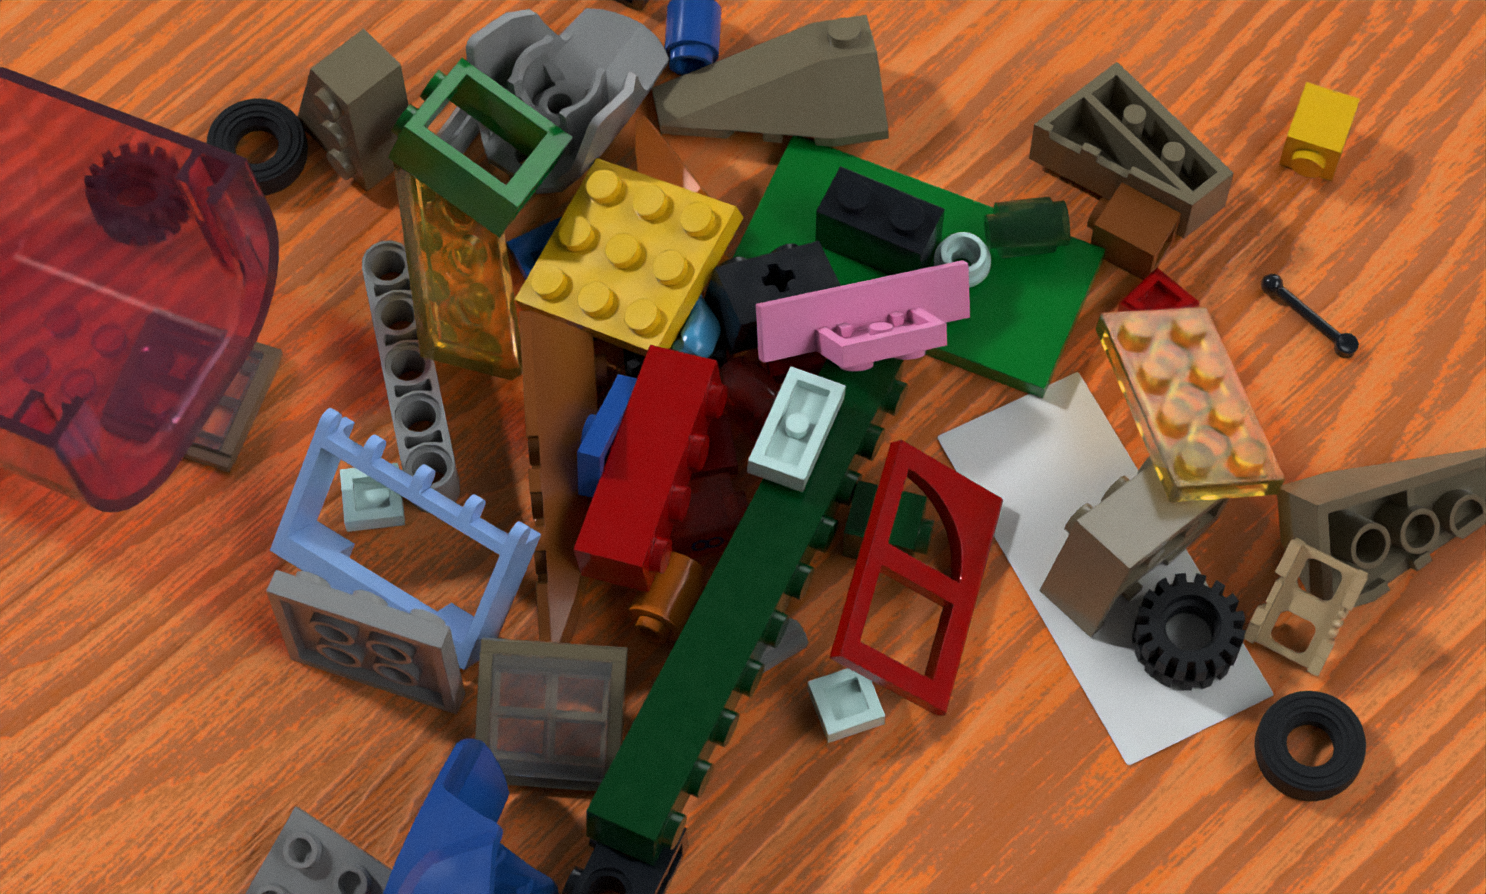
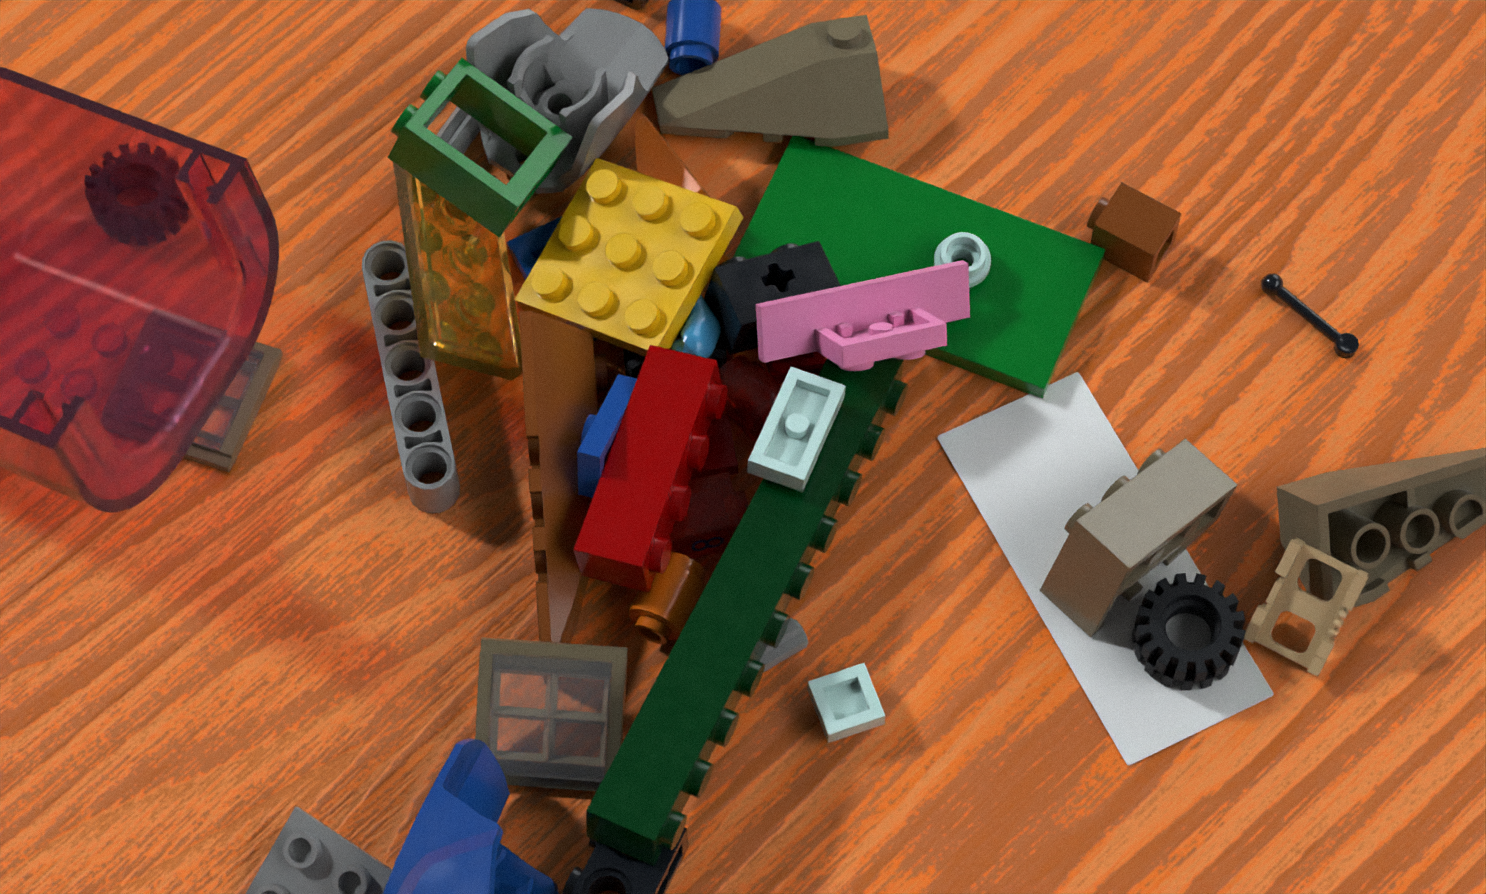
black tyre [206,98,308,196] -> none
light grey plate [266,570,465,715] -> none
light blue hinge [270,408,541,670] -> none
dark tan wedge [298,28,409,191] -> none
light aqua plate [340,463,405,532] -> none
black brick [815,166,945,275] -> none
red window [829,440,1003,716] -> none
dark green brick [842,480,935,559] -> none
clear green brick [984,196,1070,259] -> none
dark tan wedge [1029,62,1234,238] -> none
clear yellow plate [1095,307,1285,502] -> none
red tile [1118,267,1200,327] -> none
black tyre [1254,691,1366,801] -> none
yellow brick [1279,82,1360,181] -> none

